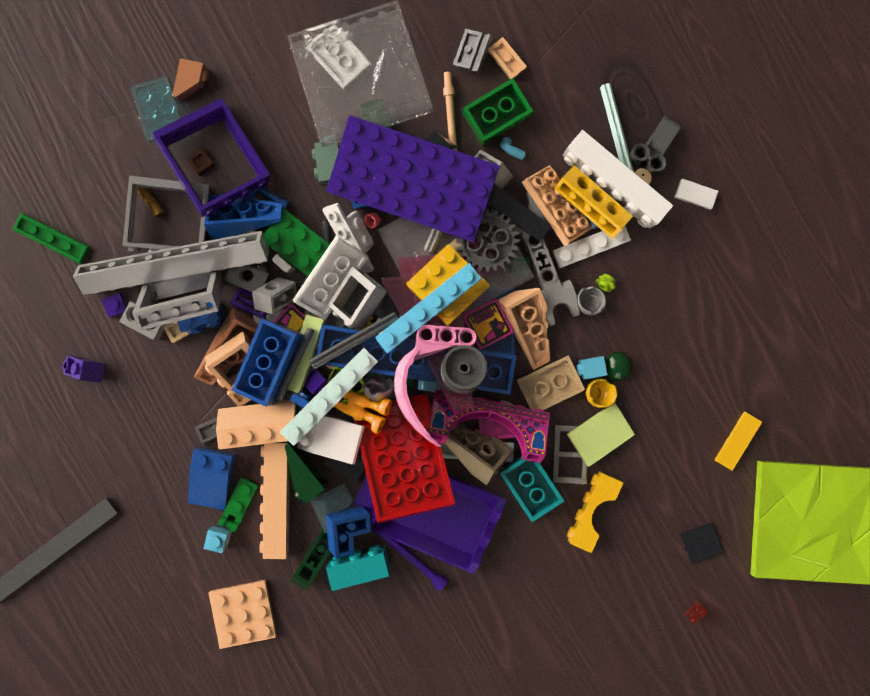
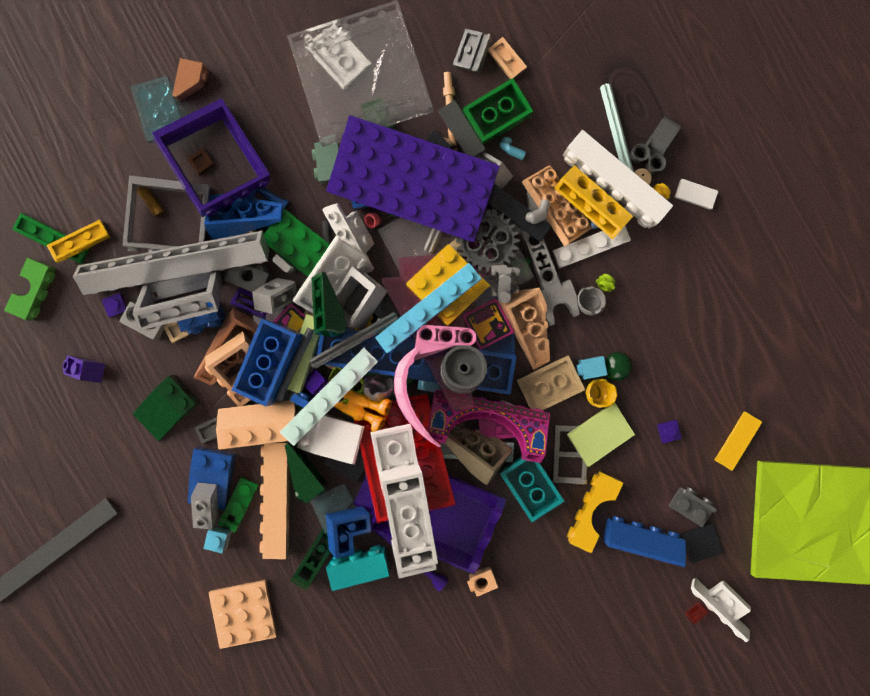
none -> bright green arch [4,258,56,321]
none -> yellow tile [47,220,110,263]
none -> dark green slope [133,375,201,442]
none -> light grey brick [191,483,219,530]
none -> dark green slope [311,272,346,337]
none -> white bracket [371,424,438,578]
none -> dark grey tile [438,100,485,157]
none -> light nougat brick [467,566,498,596]
none -> light grey piece [491,265,520,303]
none -> light grey arm [526,199,551,224]
none -> blue slope [602,515,686,567]
none -> yellow plate [653,183,671,200]
none -> dark purple plate [657,420,682,443]
none -> dark grey bracket [668,487,717,527]
none -> white bracket [691,578,751,642]

